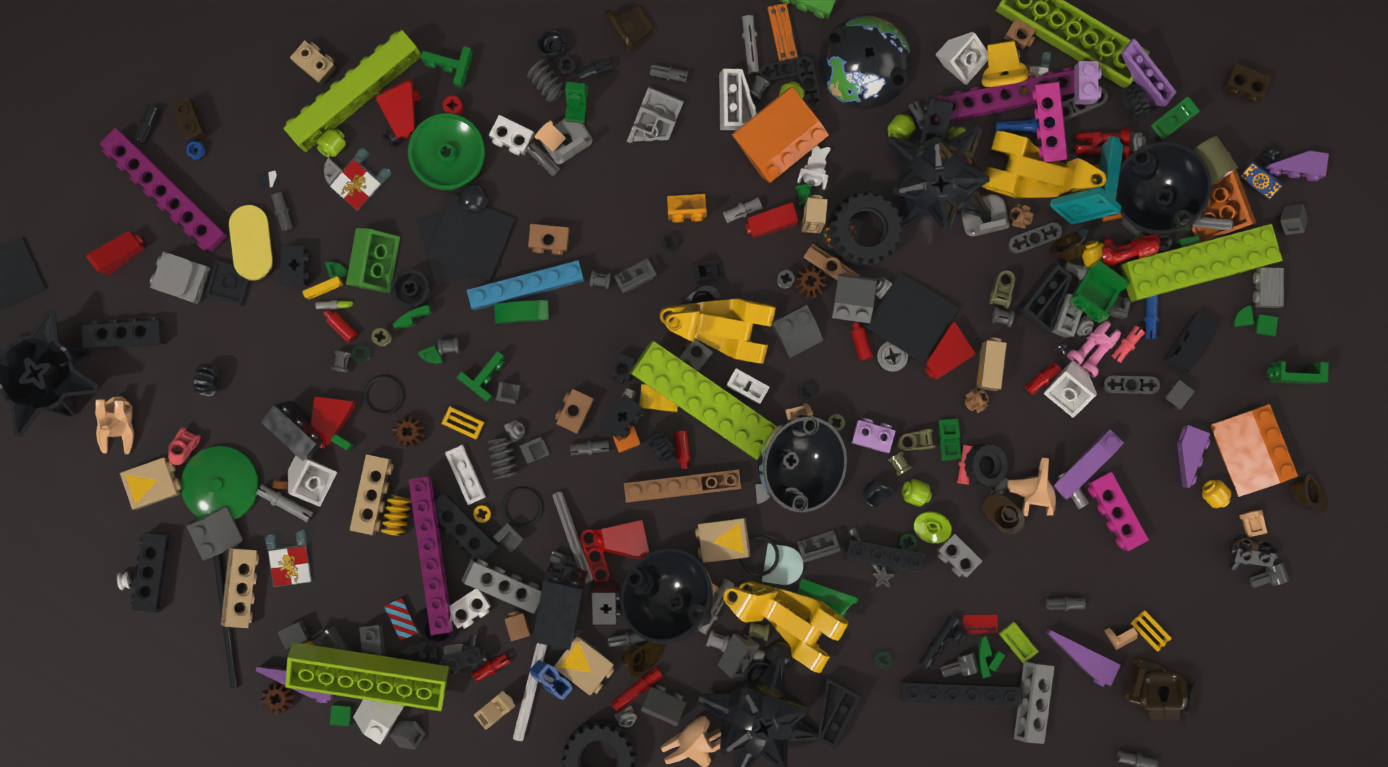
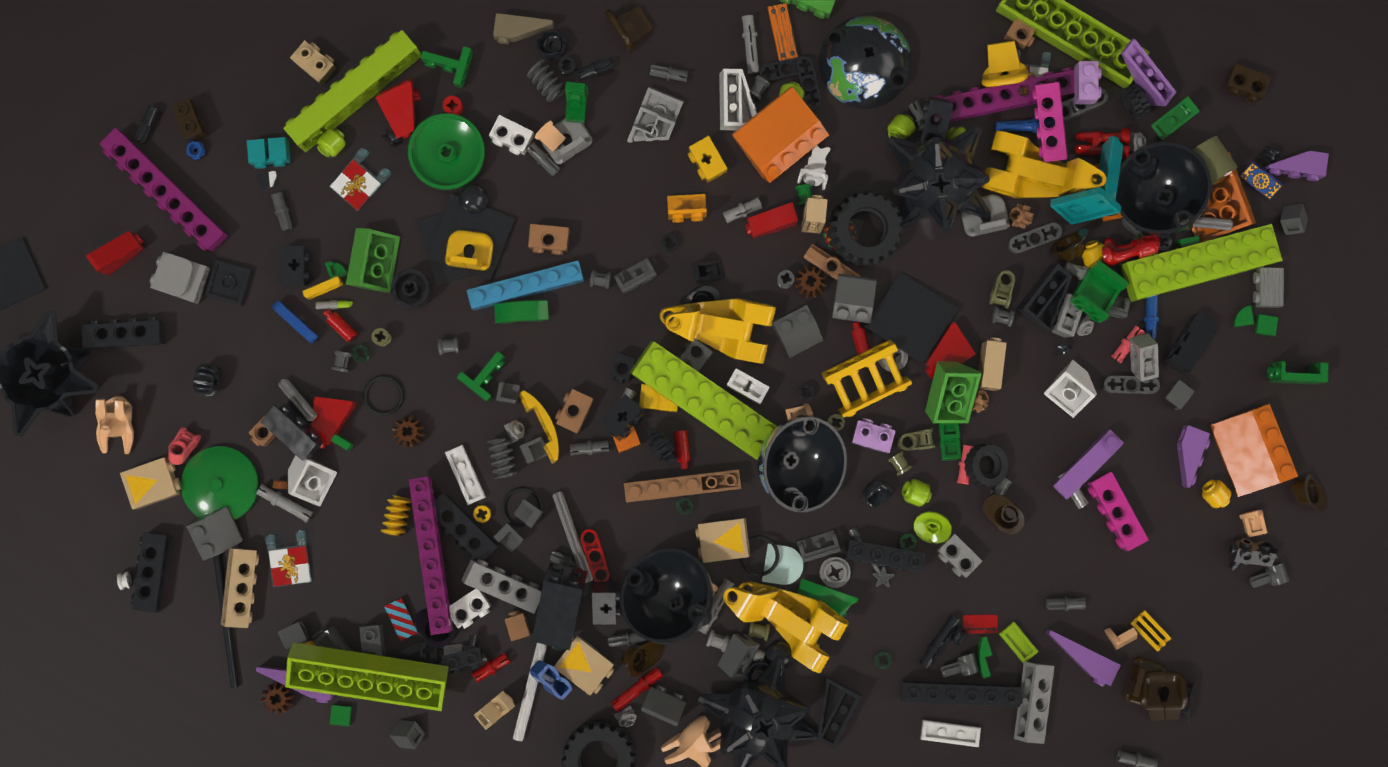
light yellow tile [229,205,273,280] -> none
light grey tile [324,158,343,185] -> none
tan brick [350,455,393,535] -> none
white slope [353,699,404,744] -> none
green slope [393,305,432,329] -> none
green tile [418,345,443,364] -> none
yellow tile [441,406,485,440] -> none
red slope [593,520,649,560] -> none
light grey tile [755,484,770,504] -> none
light grey plate [875,277,892,300] -> none
white slope [936,32,988,85] -> none
green tile [987,650,1005,672] -> none
light nougat piece [1007,457,1056,516] -> none
red pin [1025,362,1062,395] -> none
bright pink piece [1067,320,1121,378] -> none
none -> teal piece [247,137,291,169]
none -> medium nougat brick [249,416,276,446]
none -> blue beam [271,300,319,344]
none -> light grey axle [279,379,317,422]
none -> yellow piece [445,230,493,271]
none -> dark tan slope [493,13,554,44]
none -> dark grey panel [514,499,543,528]
none -> yellow slope [519,391,559,464]
none -> clear green bush [676,498,693,515]
none -> yellow brick [688,136,727,183]
none -> light grey gear [820,557,851,588]
none -> yellow fence [821,339,912,418]
none -> white tile [920,720,981,747]
none -> bright green slope [925,361,982,423]
none -> light grey brick [1130,334,1159,381]

